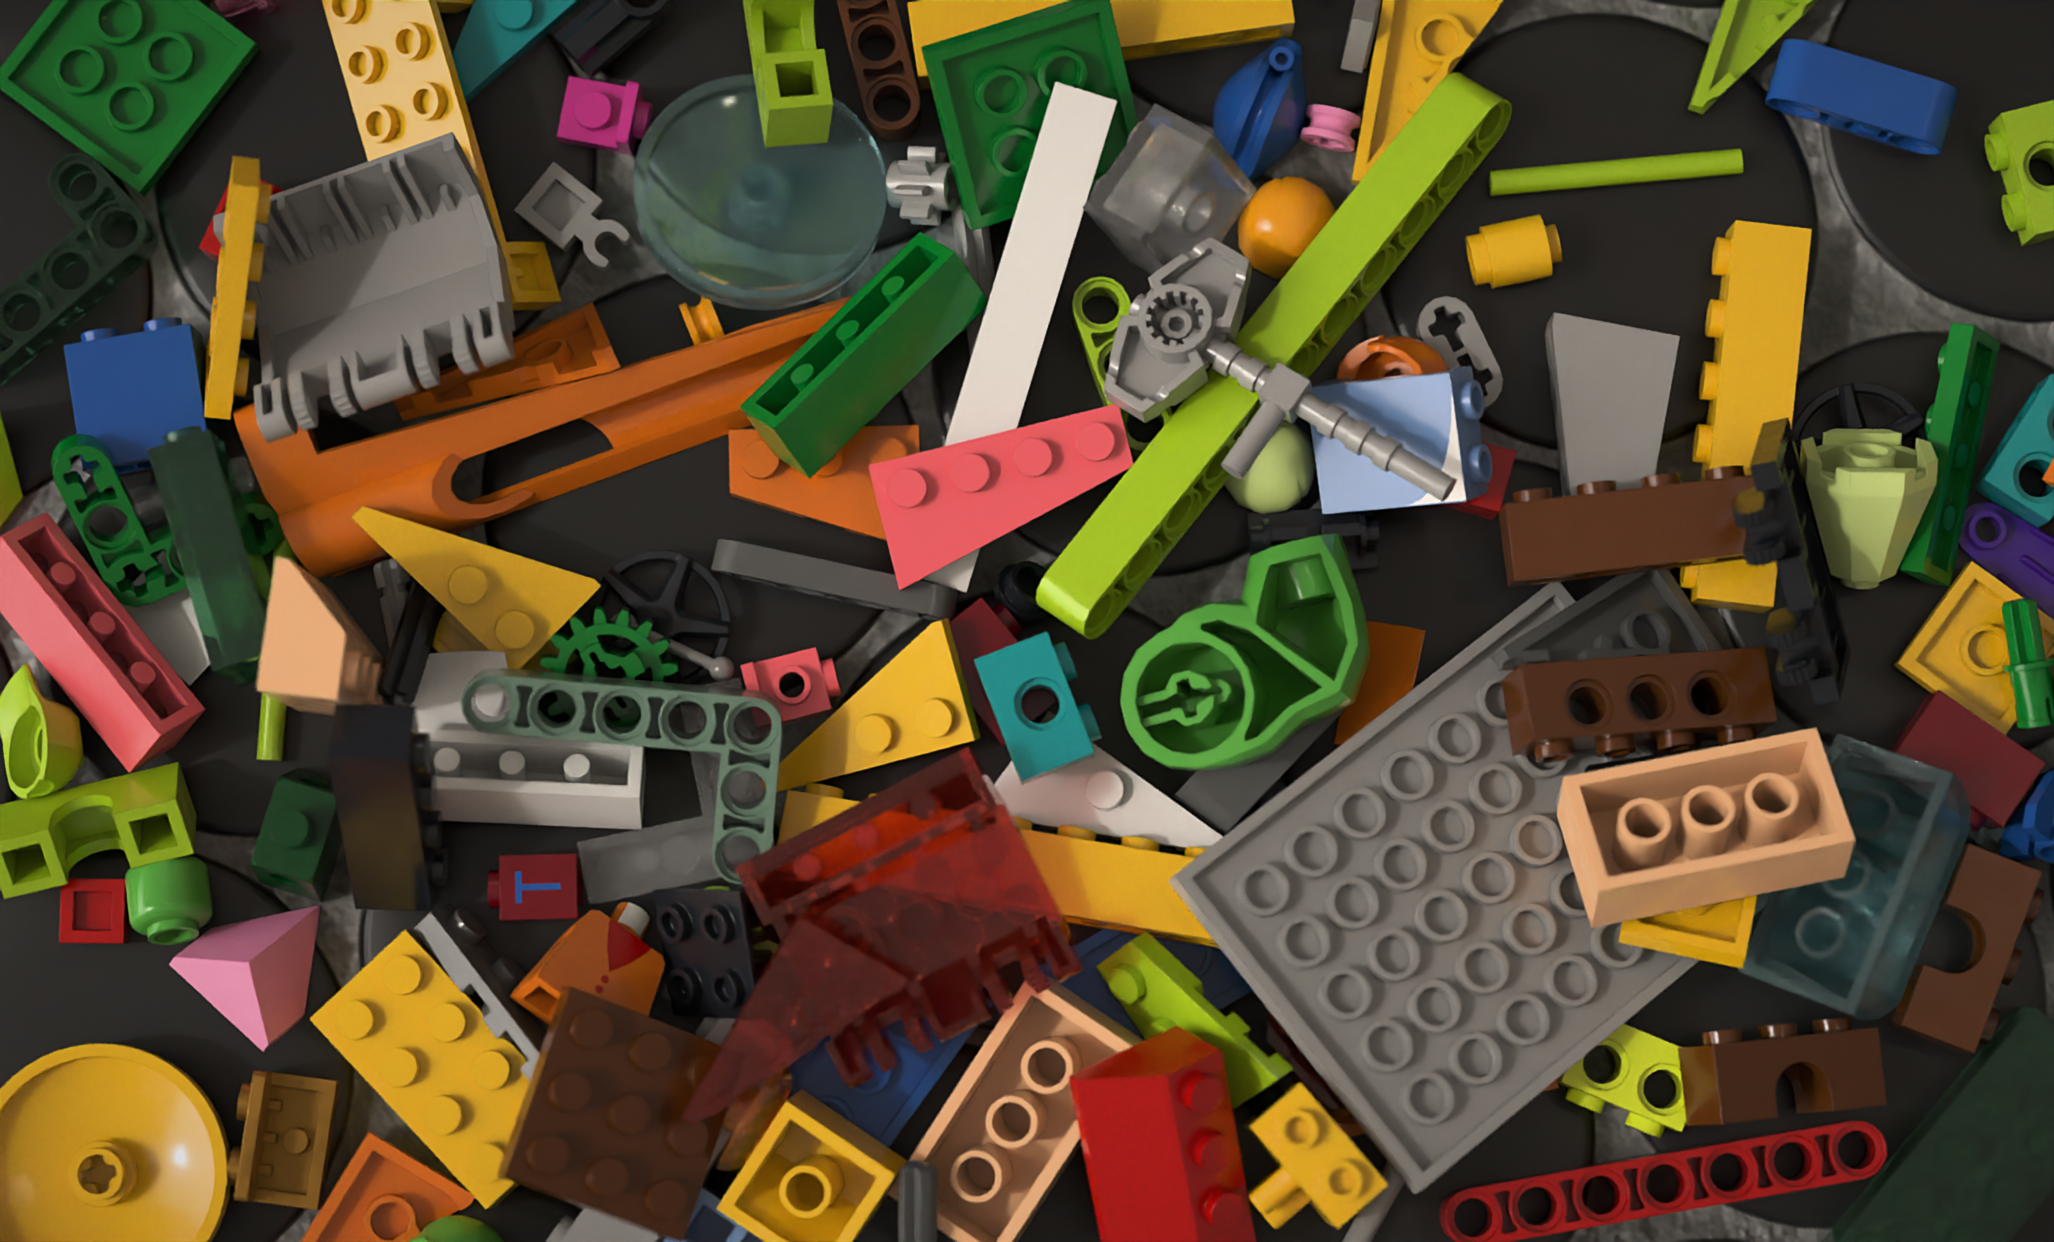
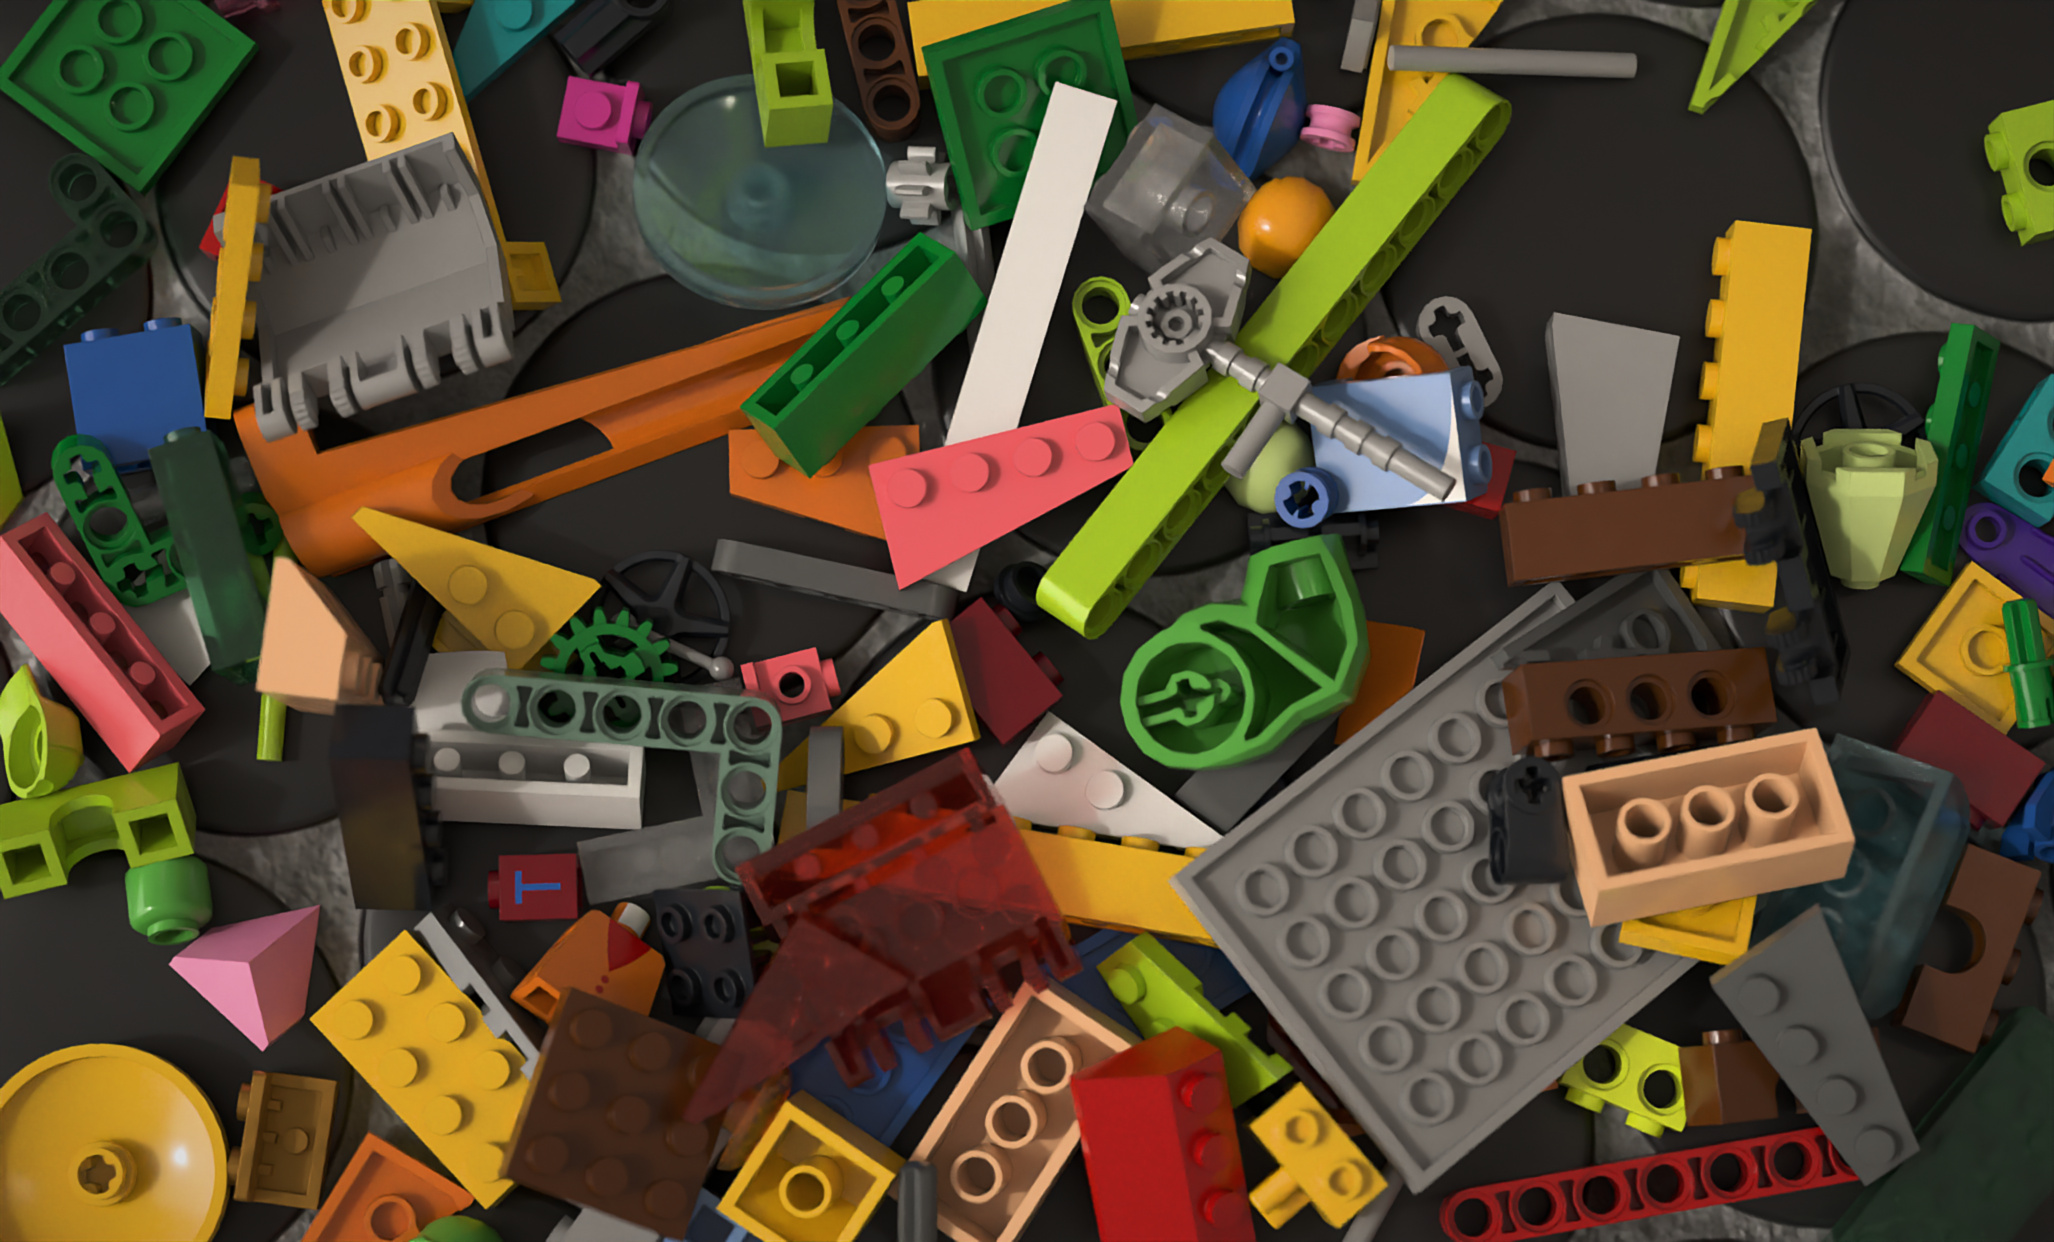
red plate [59,878,129,944] -> none
dark green torso [250,768,343,903] -> none
orange wing [393,302,621,421] -> none
light grey plate [514,161,632,272] -> none
light orange bush [678,293,724,345] -> none
teal brick [974,631,1102,785] -> none
yellow brick [1465,214,1562,289] -> none
lime piece [1488,148,1743,196] -> none
blue beam [1765,39,1959,155] -> none
none -> dark grey beam [806,726,845,845]
none -> blue bush [1274,466,1339,528]
none -> light grey bar [1387,45,1637,78]
none -> black piece [1486,756,1570,885]
none -> dark grey wing [1710,903,1920,1186]

